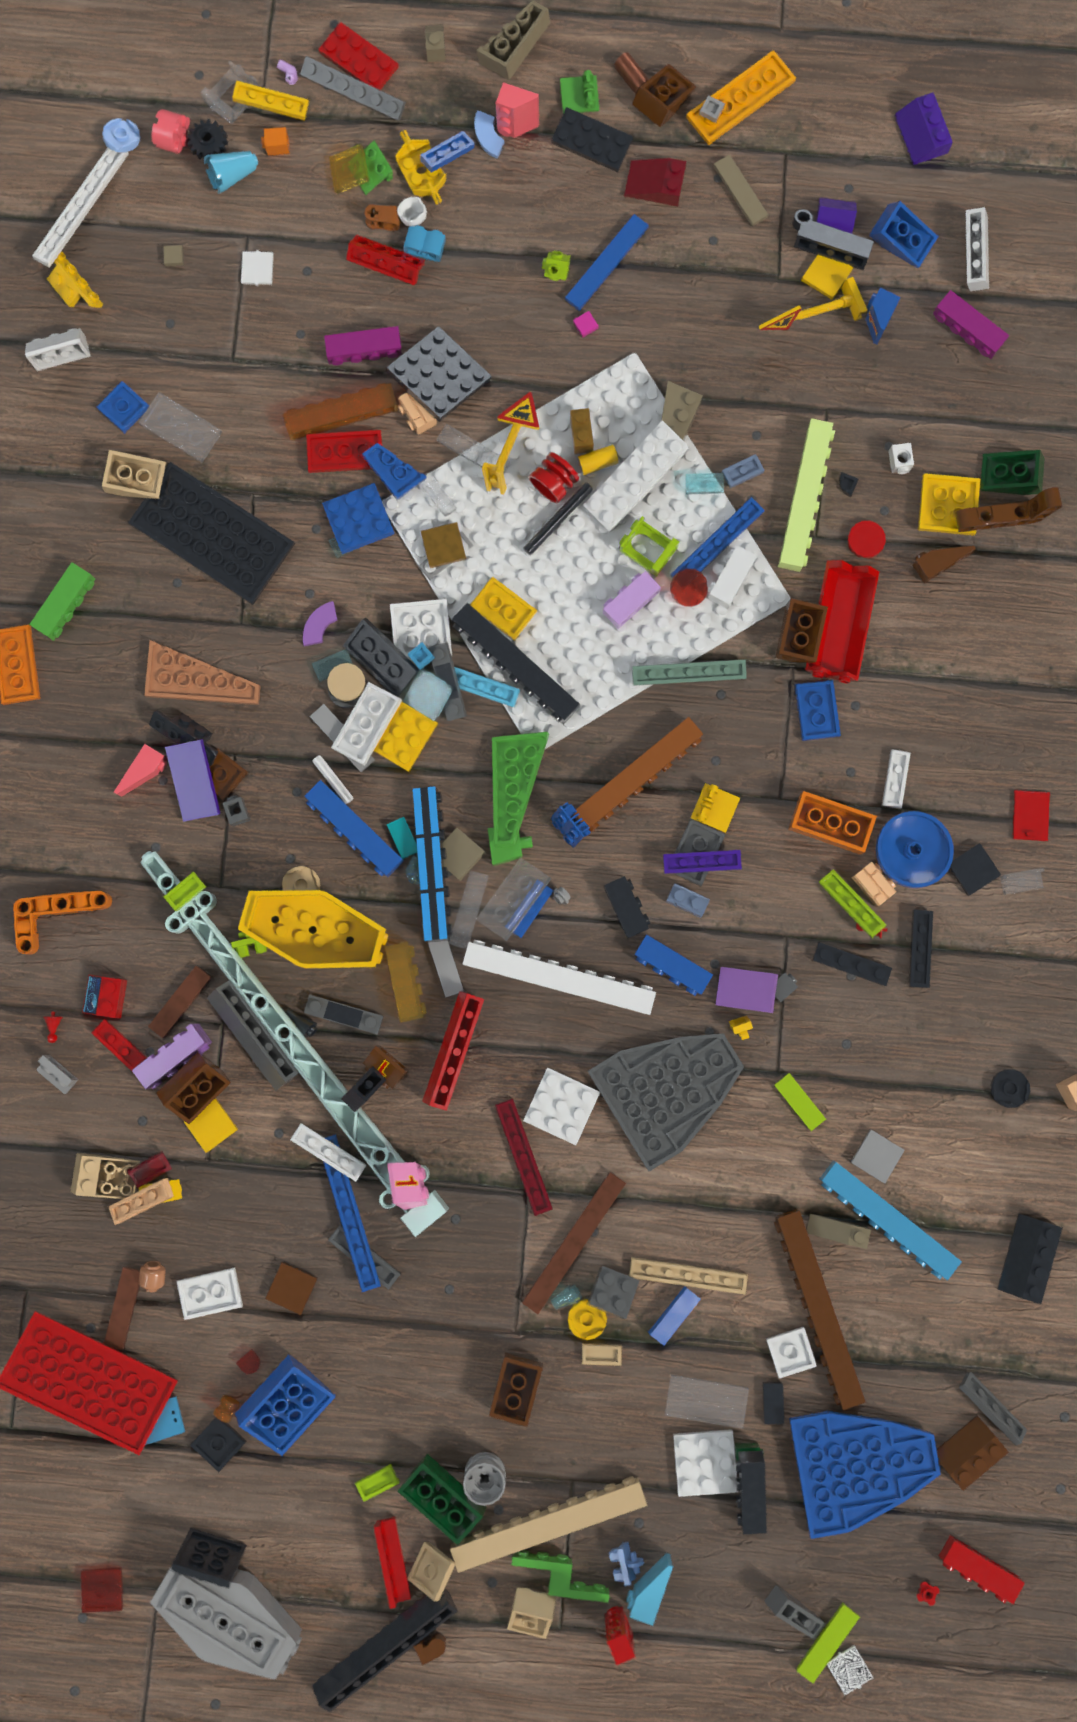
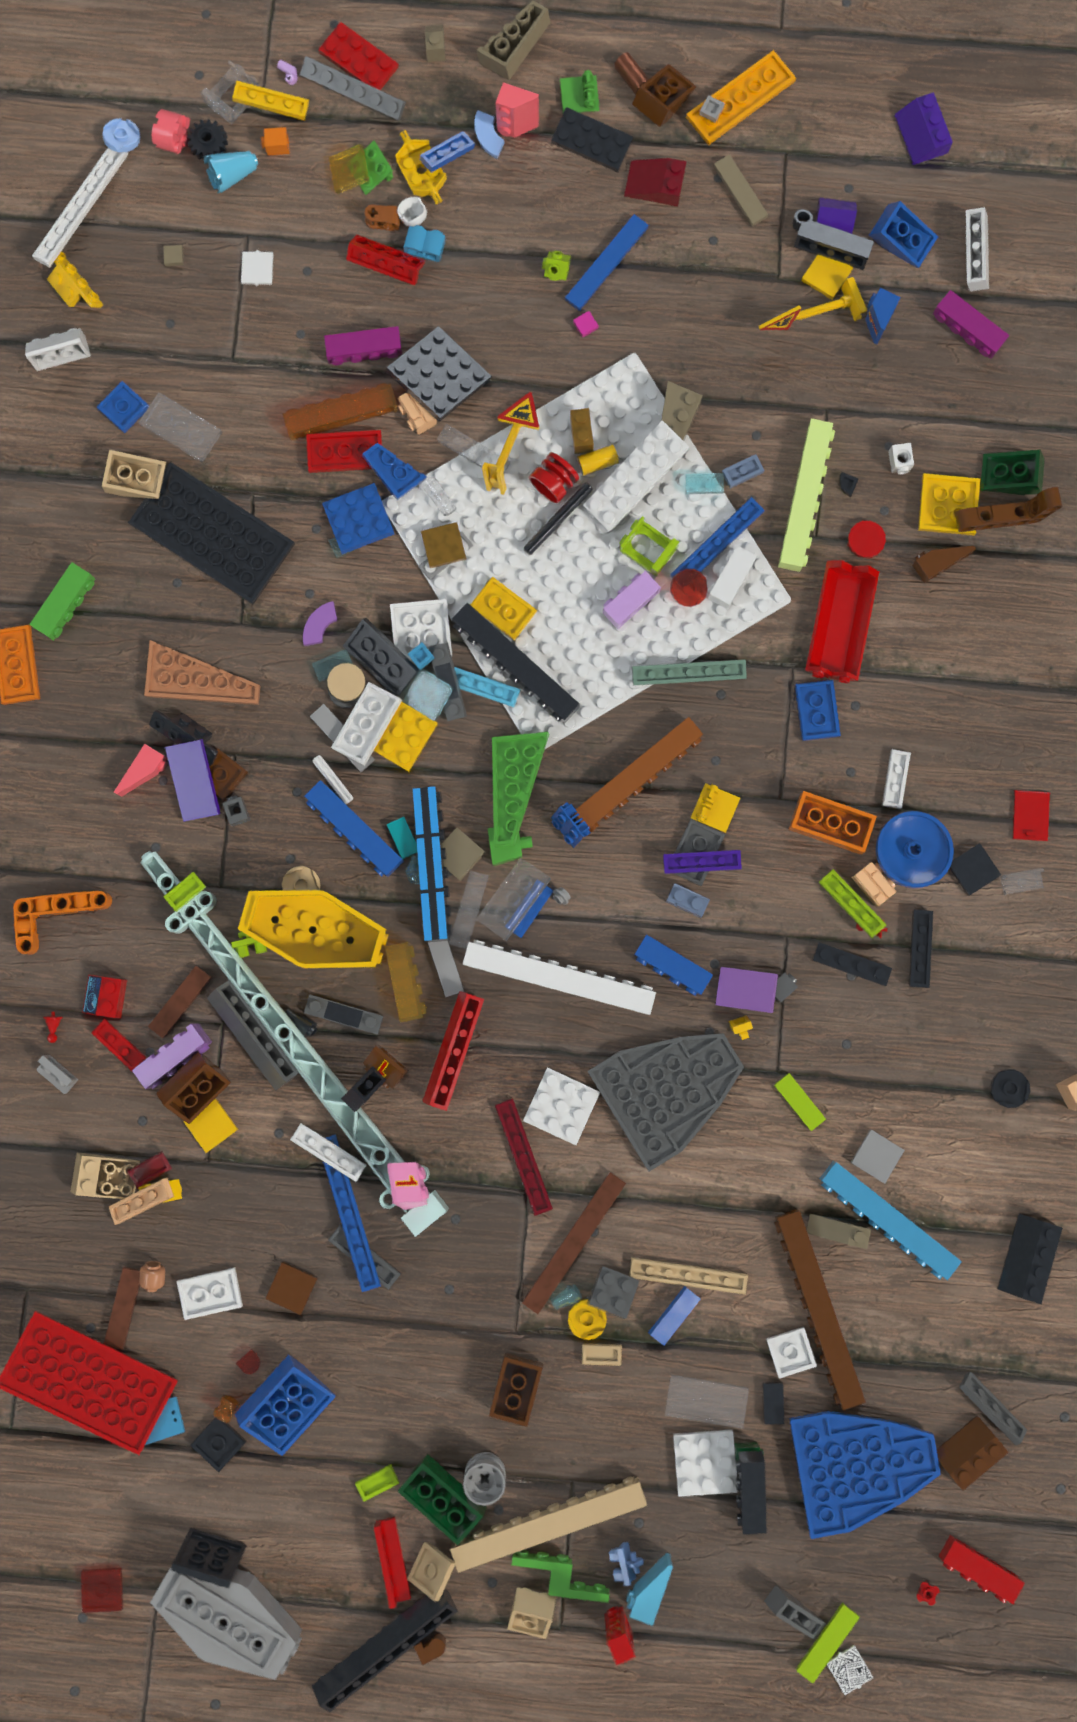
black brick [603,876,651,939] -> none
reddish brown slope [775,598,828,663] -> none

